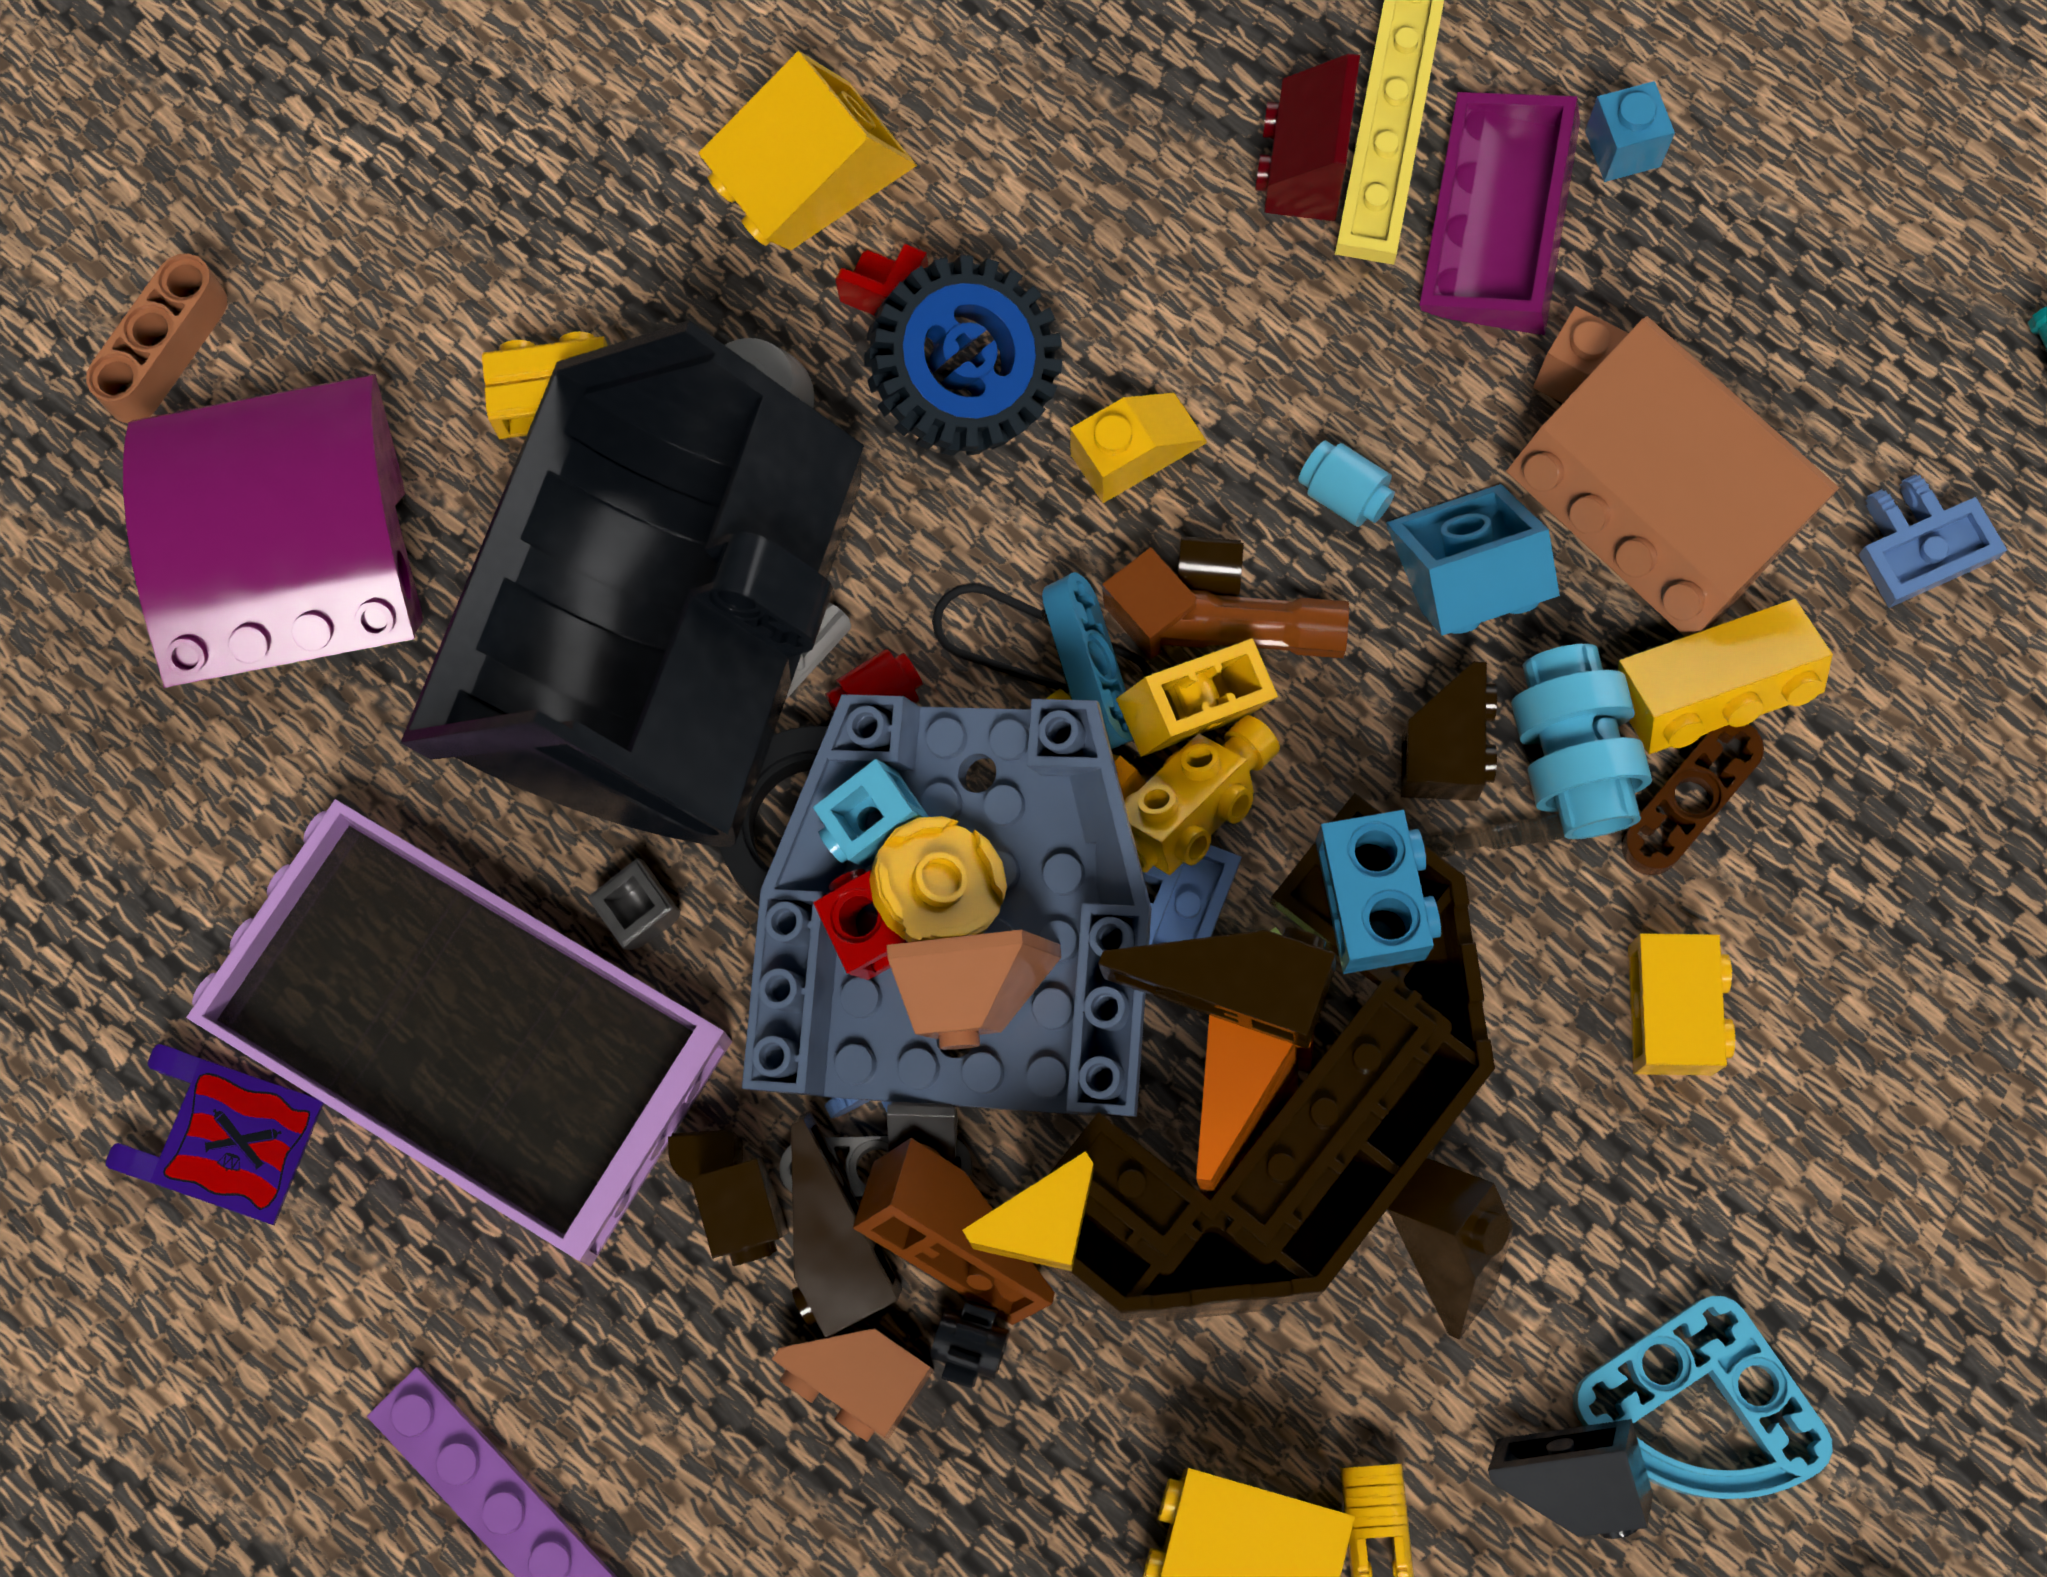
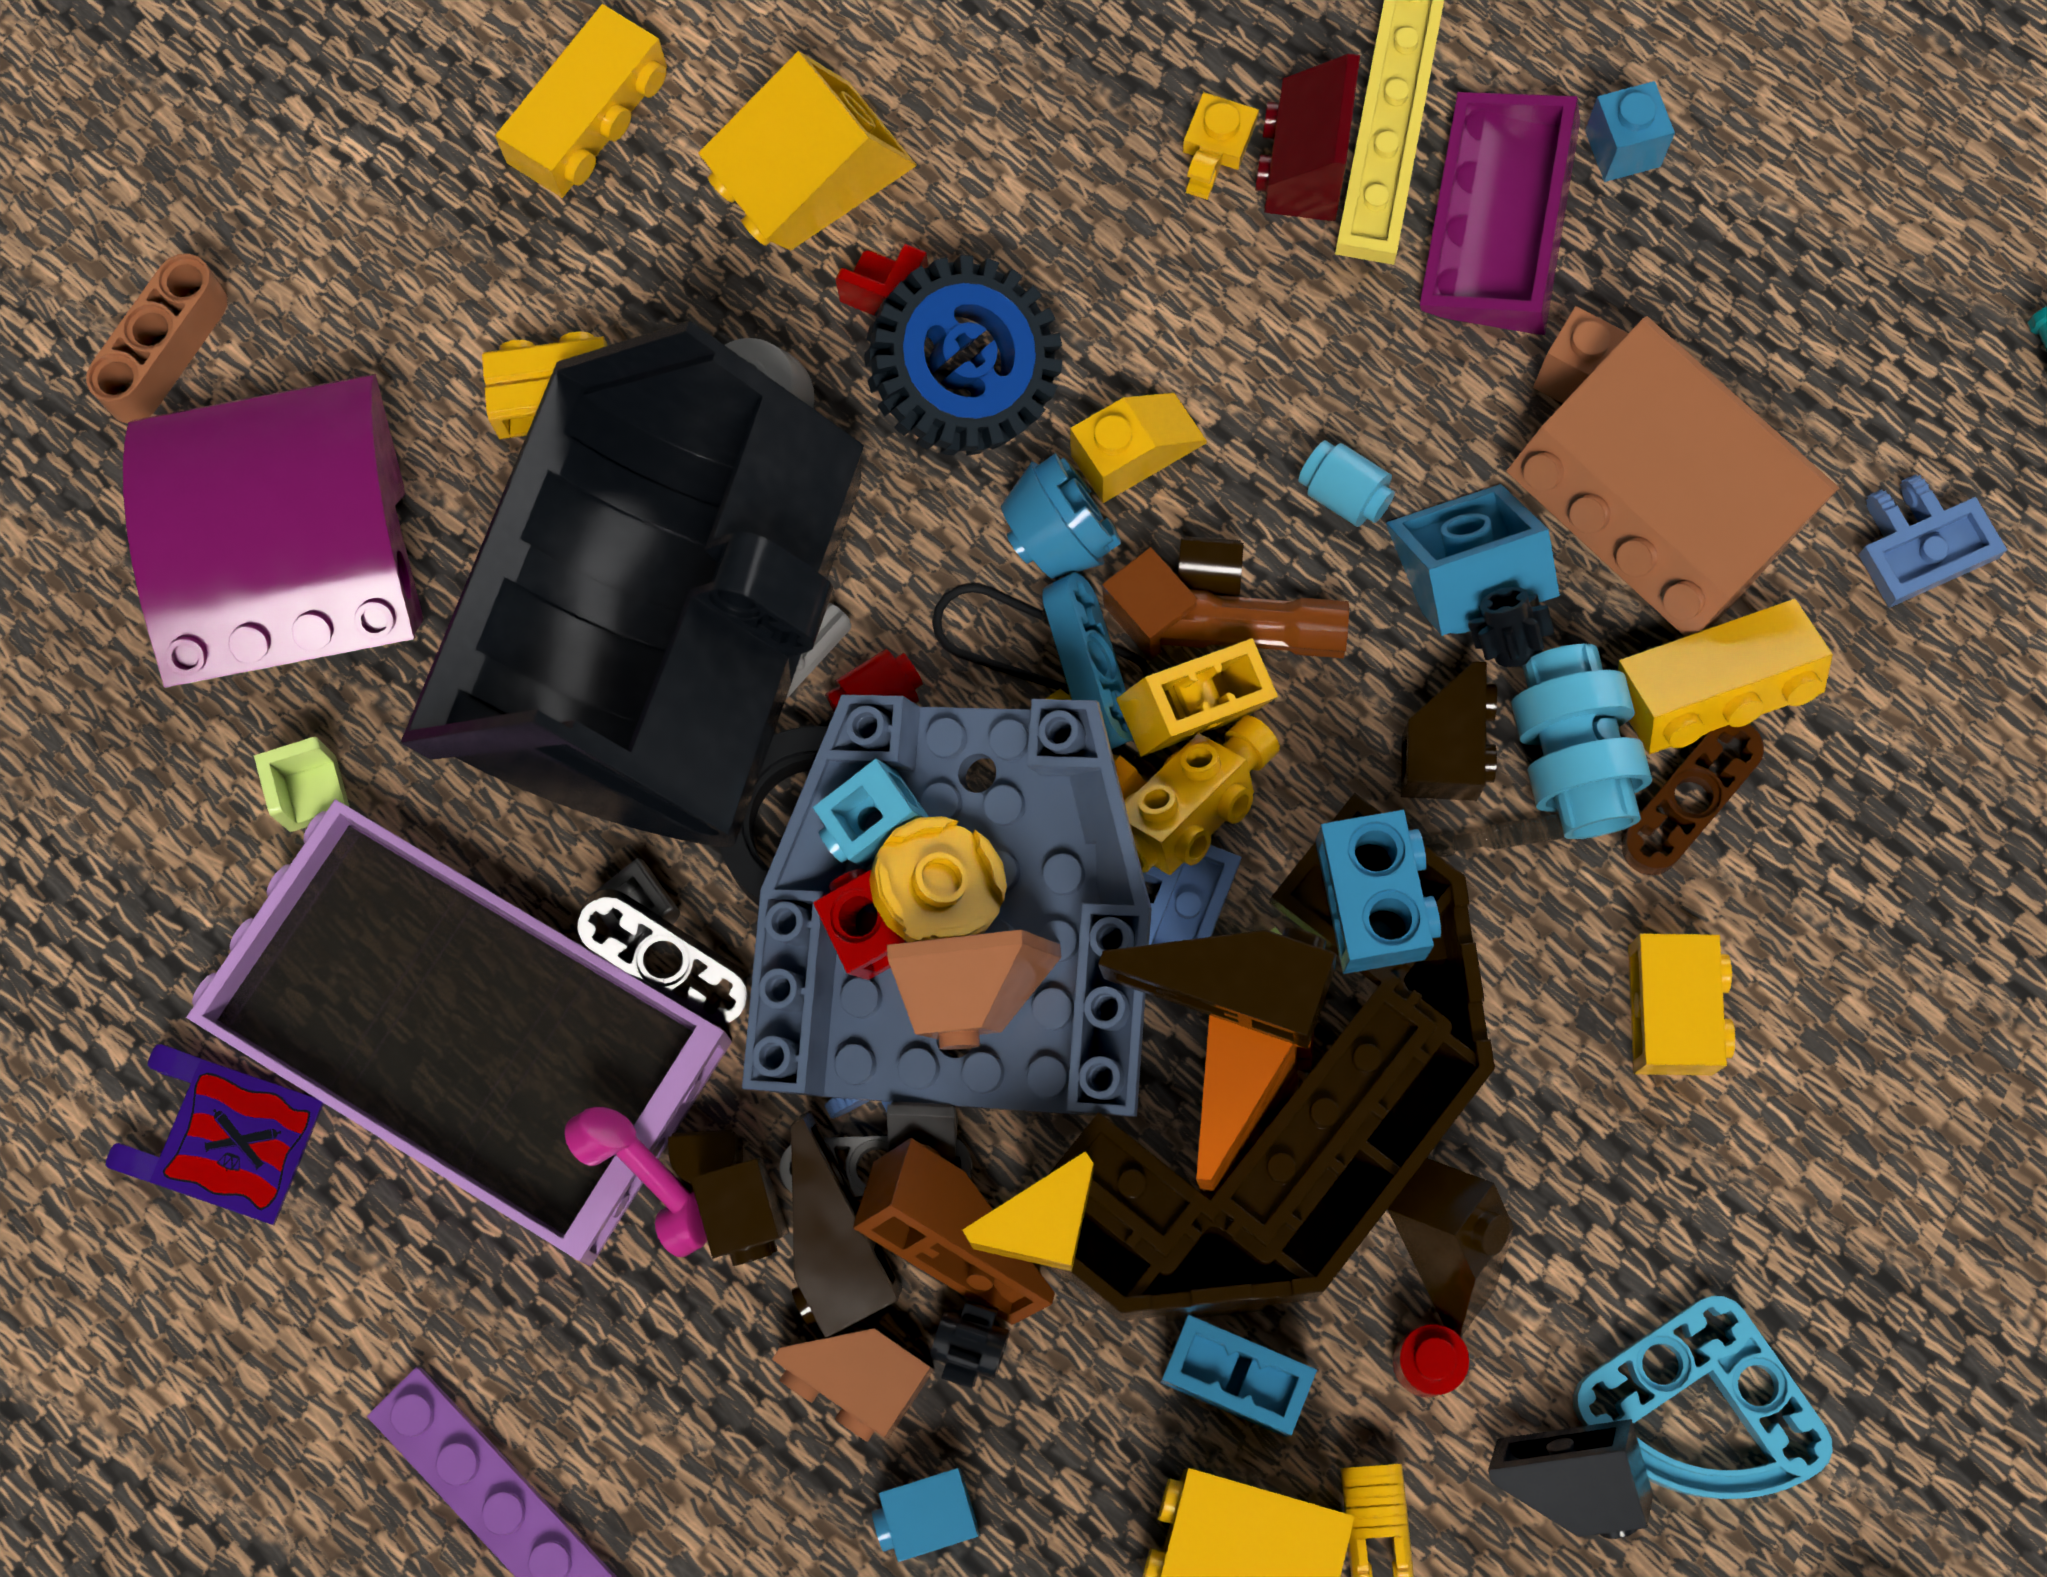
none -> yellowish green panel [254,737,350,832]
none -> yellow brick [495,4,667,198]
none -> dark pink bar [565,1106,707,1257]
none -> beam [578,889,747,1025]
none -> dark azure brick [872,1468,981,1562]
none -> dark azure cone [1001,453,1121,579]
none -> dark azure brick [1160,1314,1317,1437]
none -> yellow plate [1183,92,1259,200]
none -> red brick [1393,1324,1469,1397]
none -> black gear [1468,587,1554,667]

